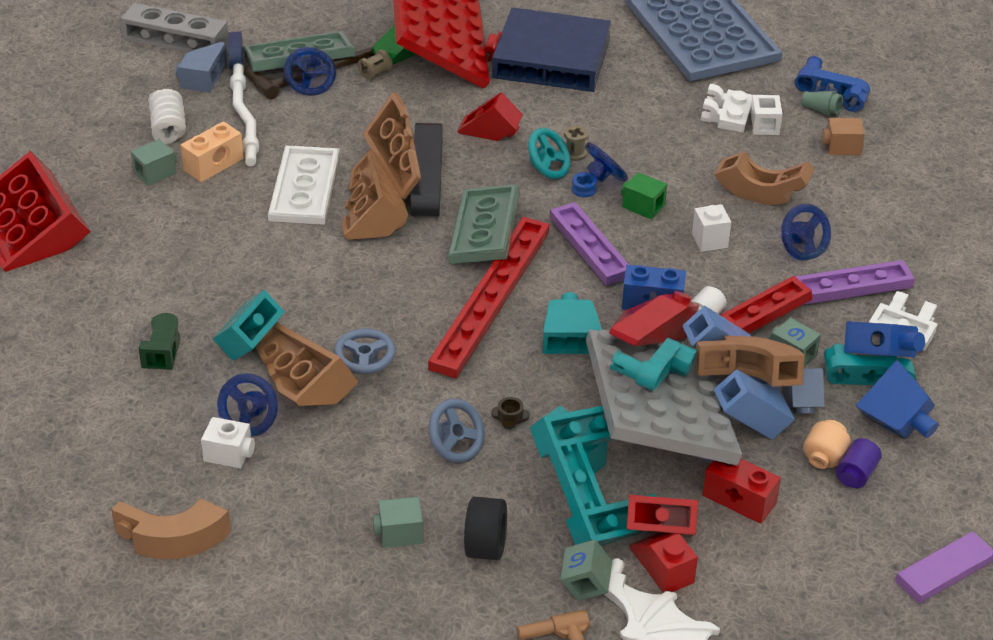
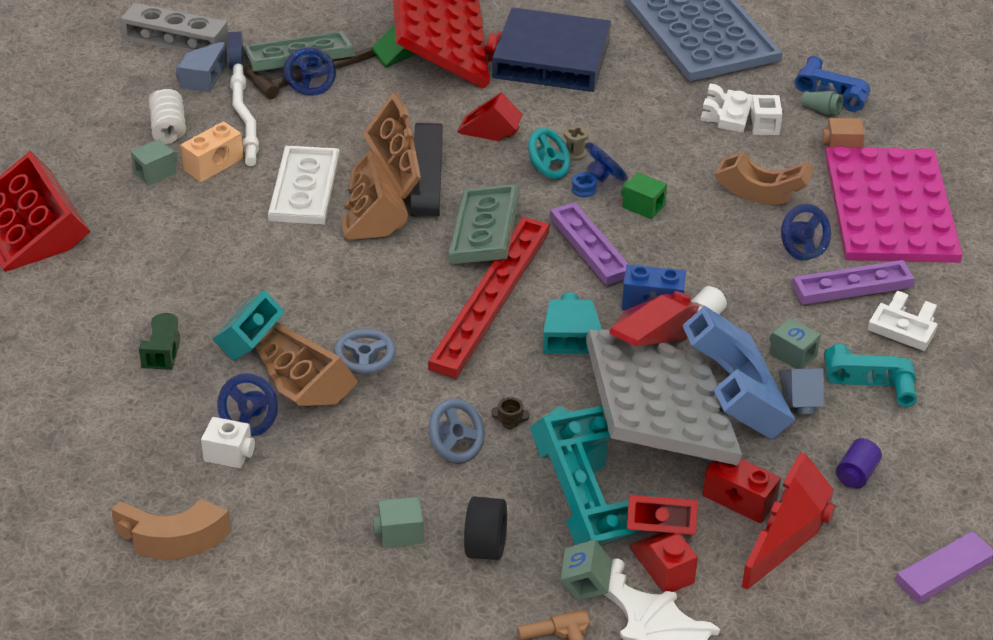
dark tan bush [358,49,393,81] -> none
teal beam [609,338,697,392] -> none
white brick [692,204,731,252] -> none
medium nougat arch [695,336,805,387] -> none
red plate [720,276,812,334] -> none
light nougat head [803,420,851,469] -> none
blue torso [844,321,925,358] -> none
blue torso [856,360,939,439] -> none
none -> red wedge [742,452,836,589]
none -> dark pink plate [825,146,963,263]

